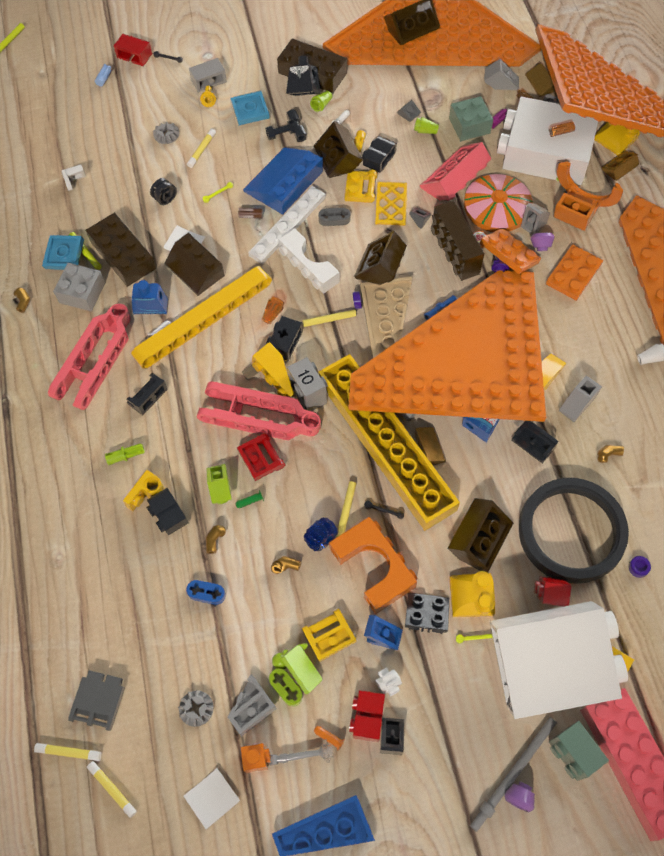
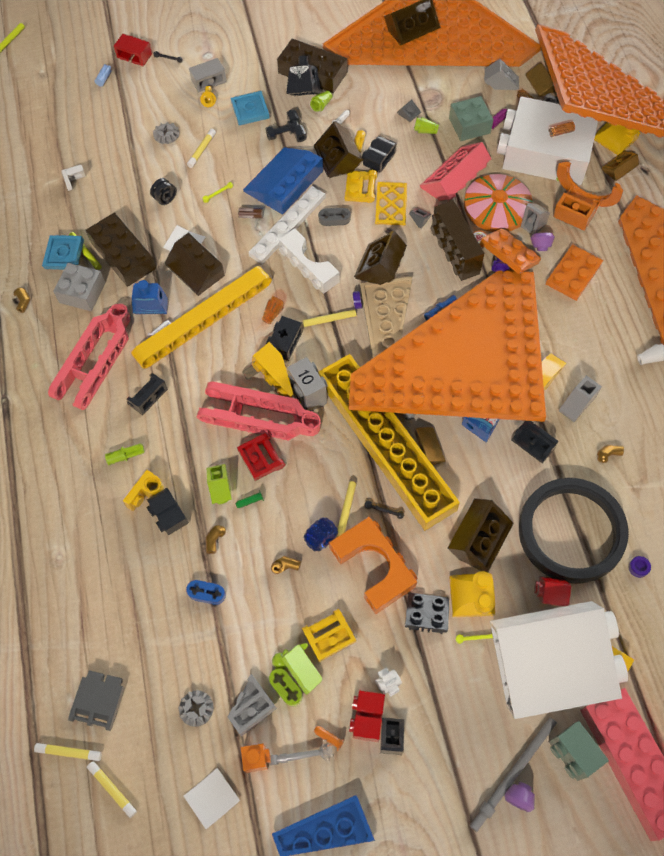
blue slope [364,615,403,650] -> none

